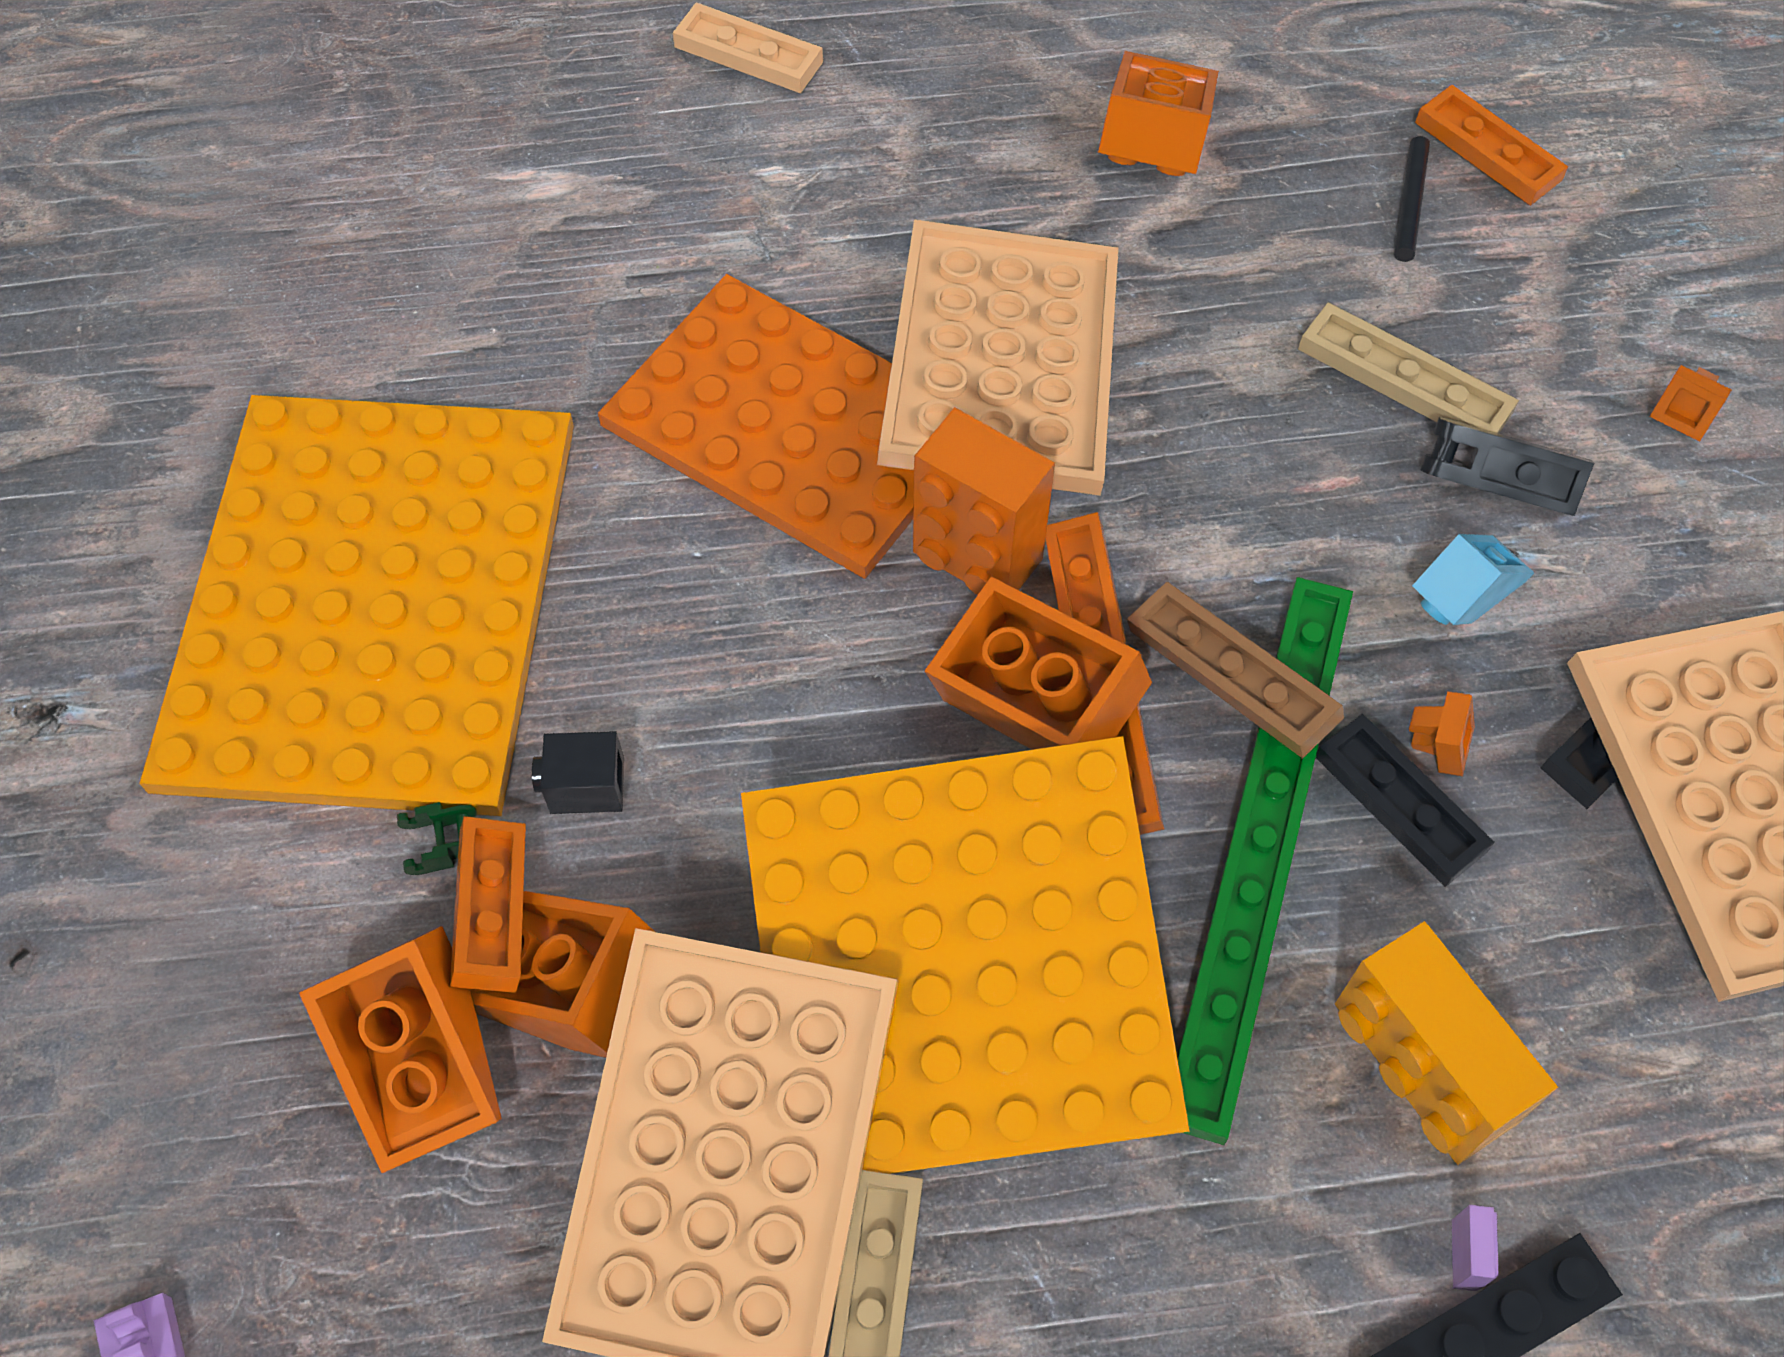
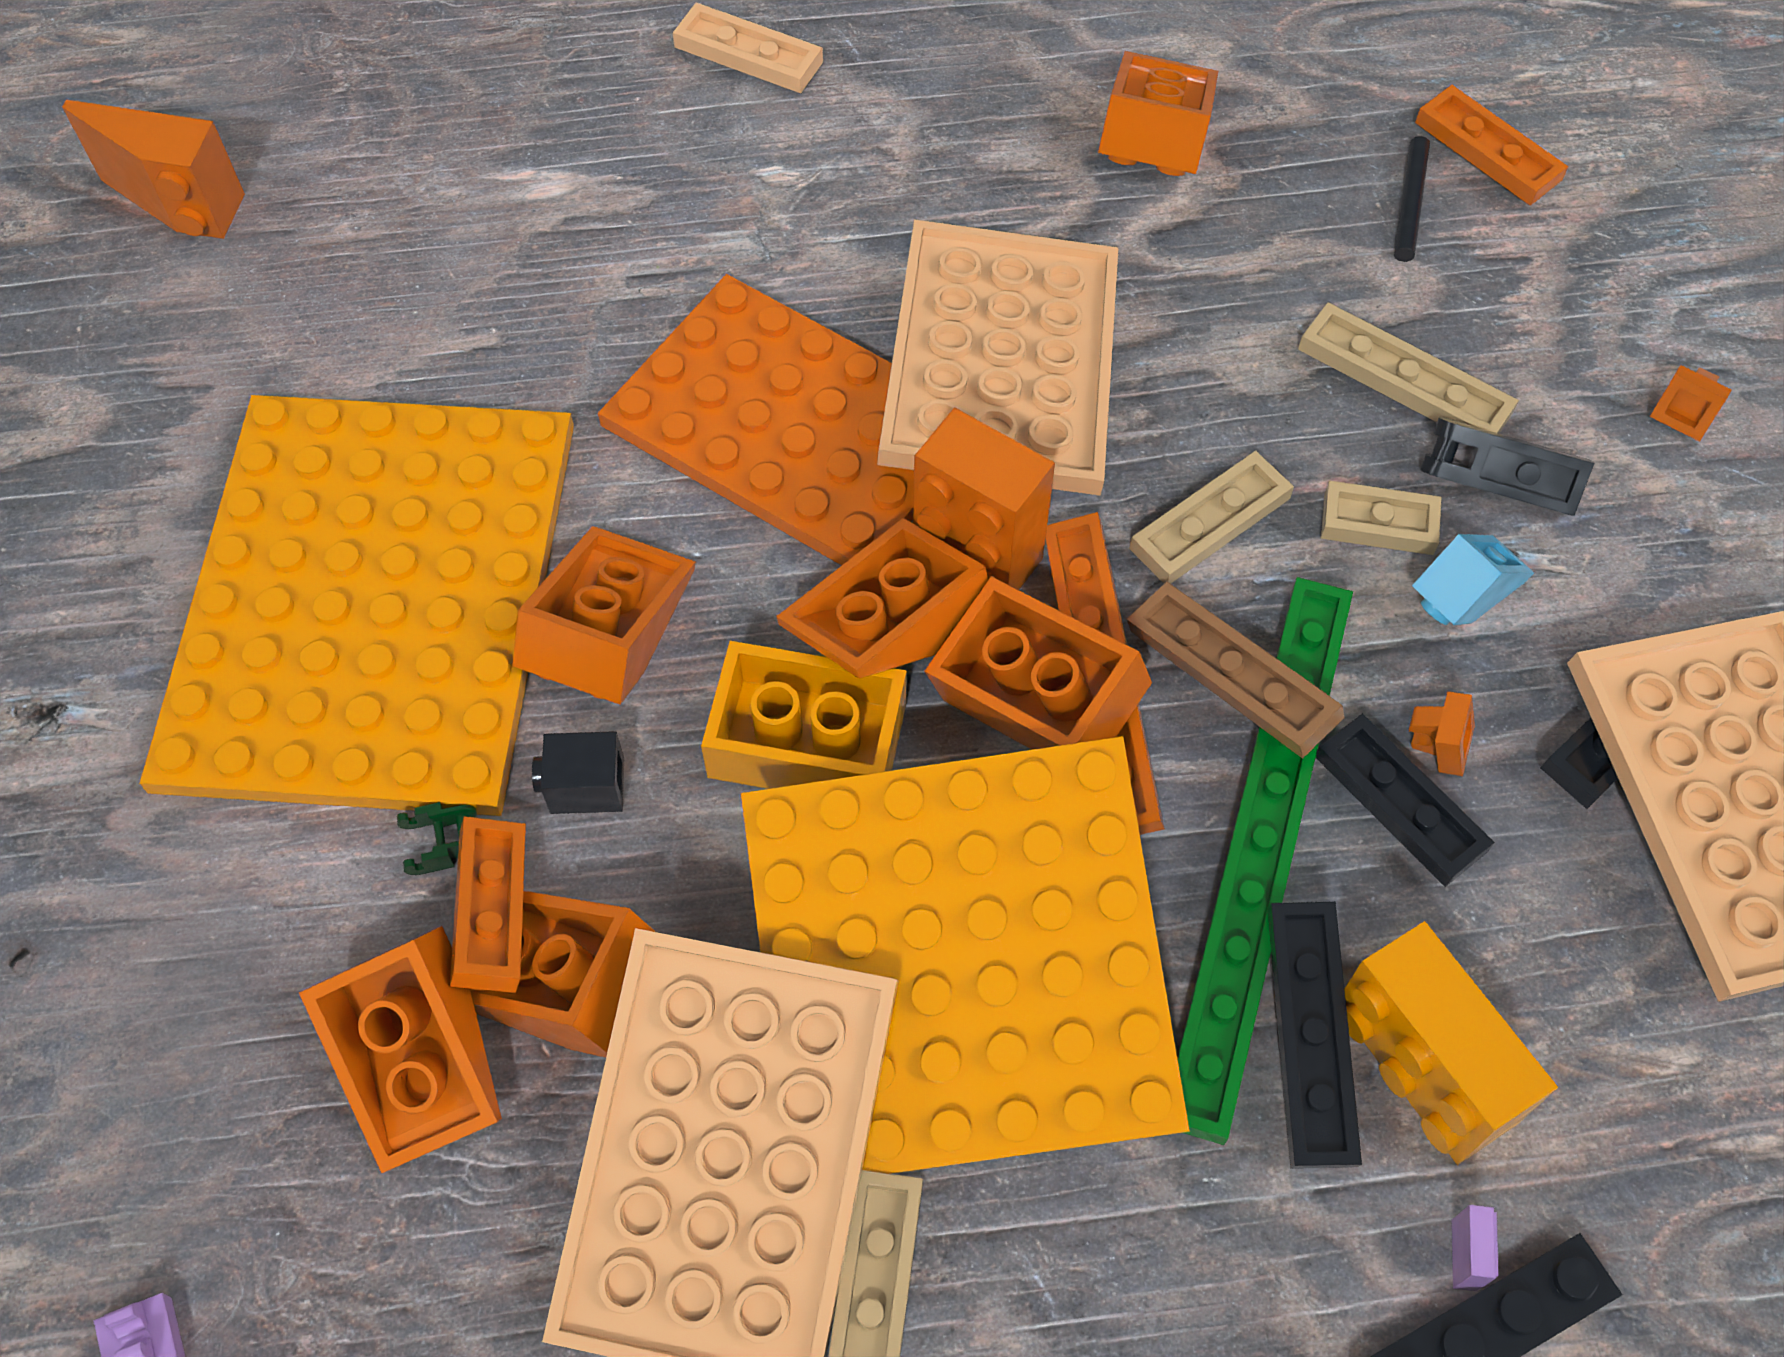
none -> orange slope [62,100,245,239]
none -> orange slope [513,526,696,705]
none -> light orange brick [701,641,907,789]
none -> orange slope [776,518,988,679]
none -> tan plate [1129,451,1294,584]
none -> black plate [1267,901,1362,1169]
none -> tan plate [1321,480,1441,555]

